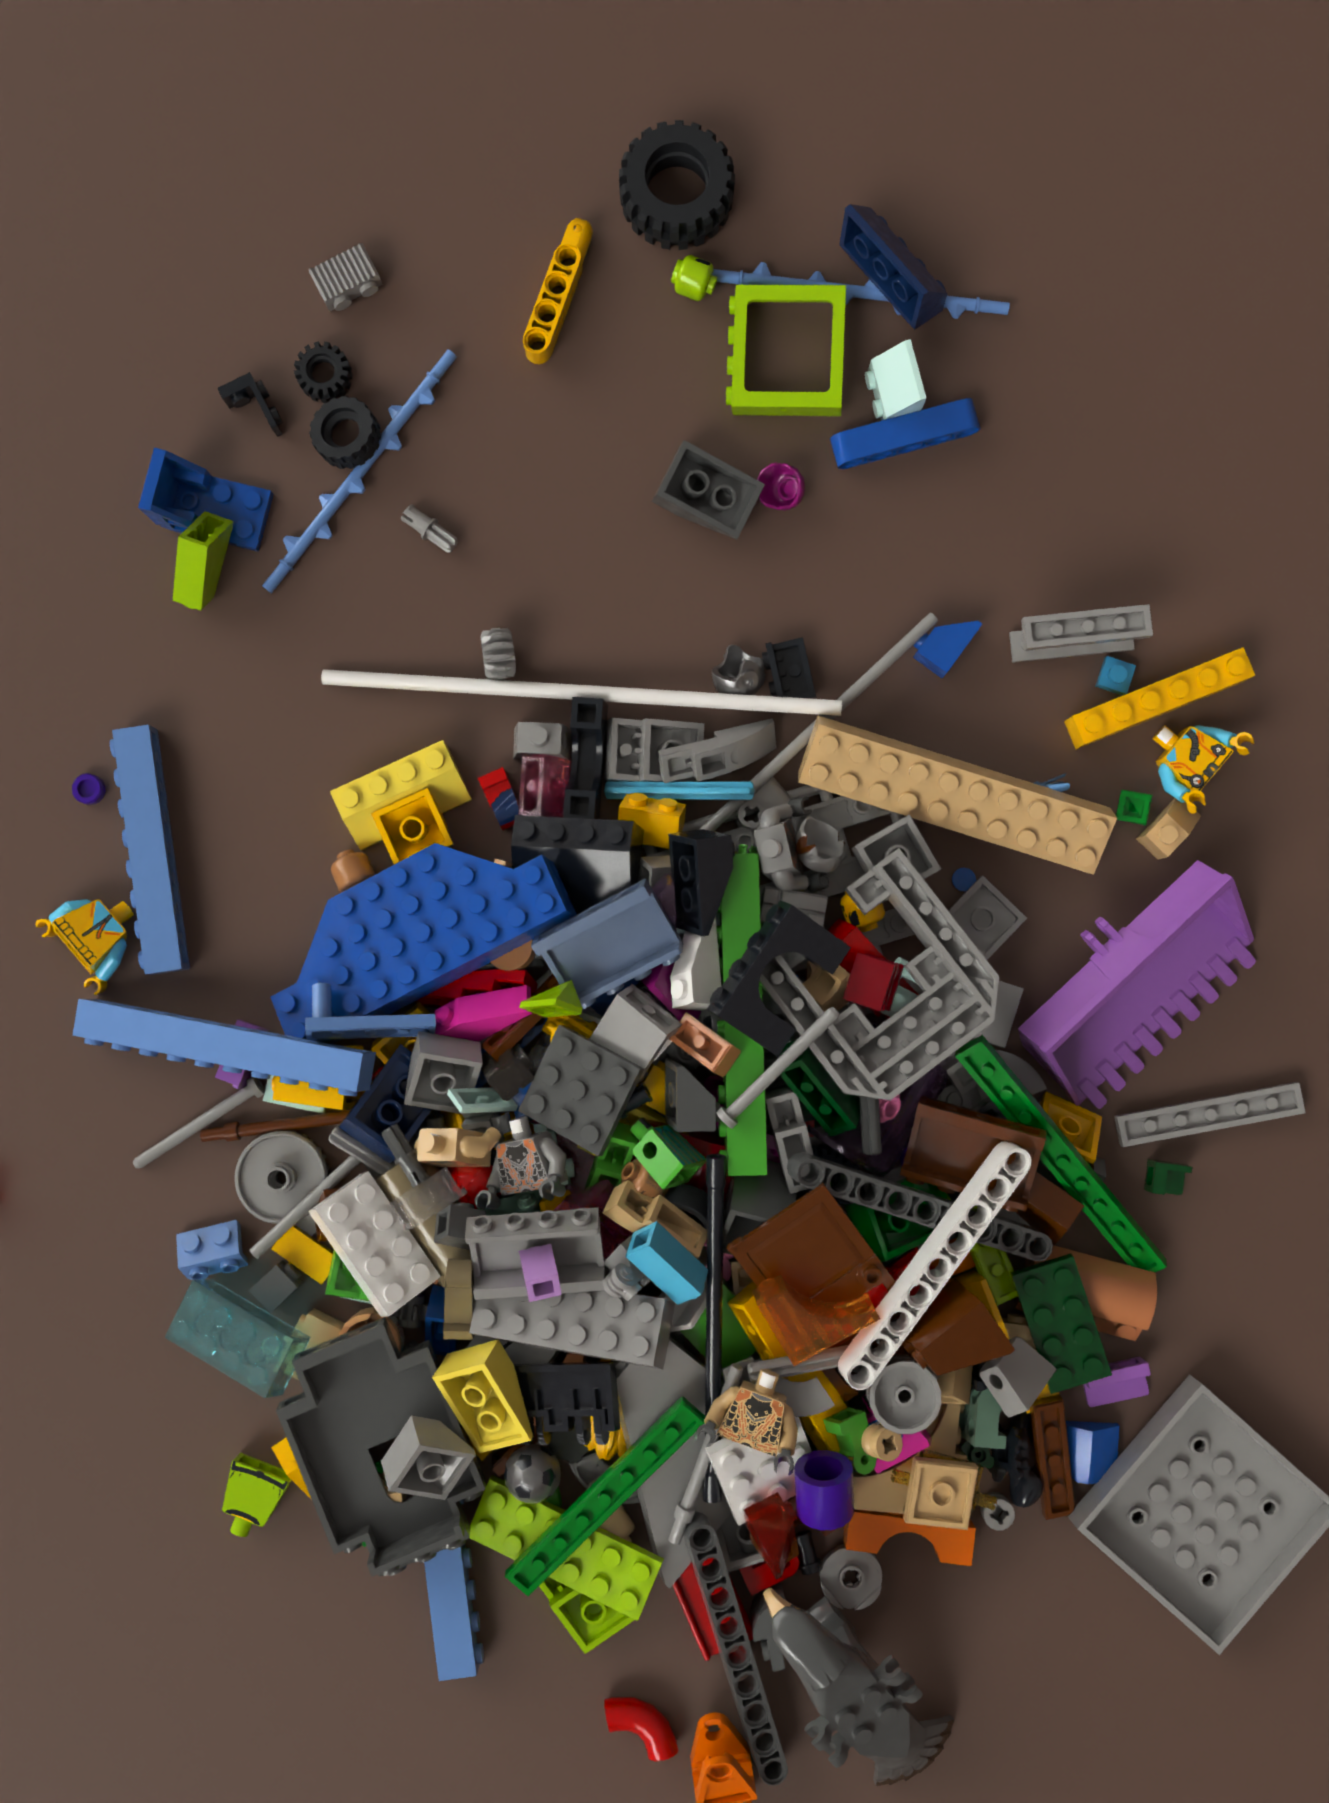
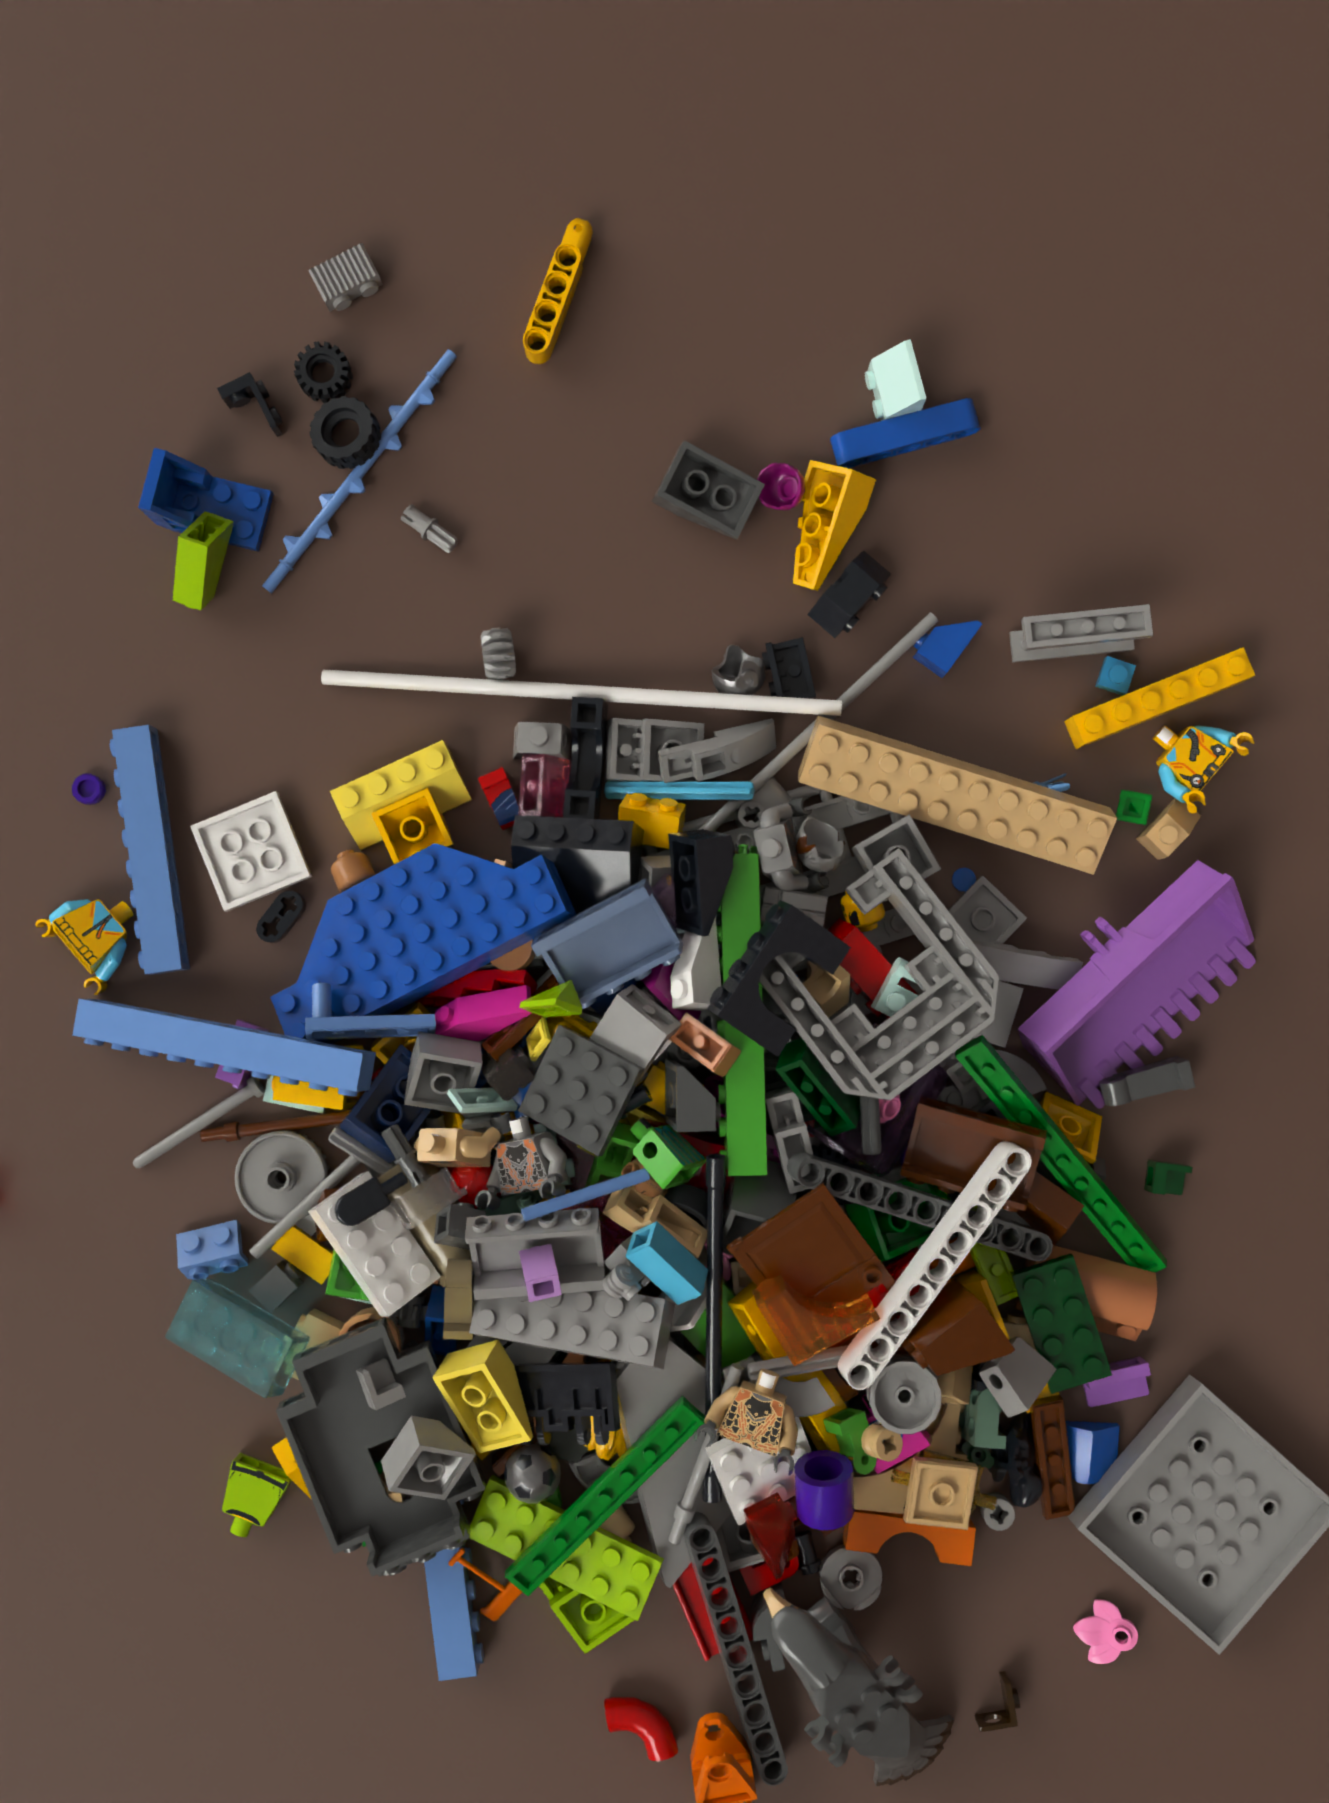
black tyre [619,120,735,250] -> none
lime head [671,255,718,301] -> none
medium blue plant [713,262,1010,319] -> none
light grey bar [716,1007,839,1129] -> none
lime piece [726,285,846,416] -> none
dark blue slope [839,204,947,330] -> none
dark red piece [843,952,904,1012] -> none
light grey plate [1114,1082,1306,1147] -> none
none -> white plate [190,791,312,912]
none -> black beam [256,891,306,943]
none -> black piece [334,1172,408,1226]
none -> light grey panel [356,1358,406,1410]
none -> orange piece [448,1548,522,1622]
none -> medium blue bar [521,1168,650,1222]
none -> light yellow slope [526,1017,551,1062]
none -> yellow wedge [793,460,876,591]
none -> black brick [807,551,891,638]
none -> light grey slope [972,941,1083,989]
none -> dark brown bracket [974,1671,1020,1732]
none -> bright pink plate [1073,1599,1138,1664]
none -> dark grey leg [1099,1056,1196,1106]

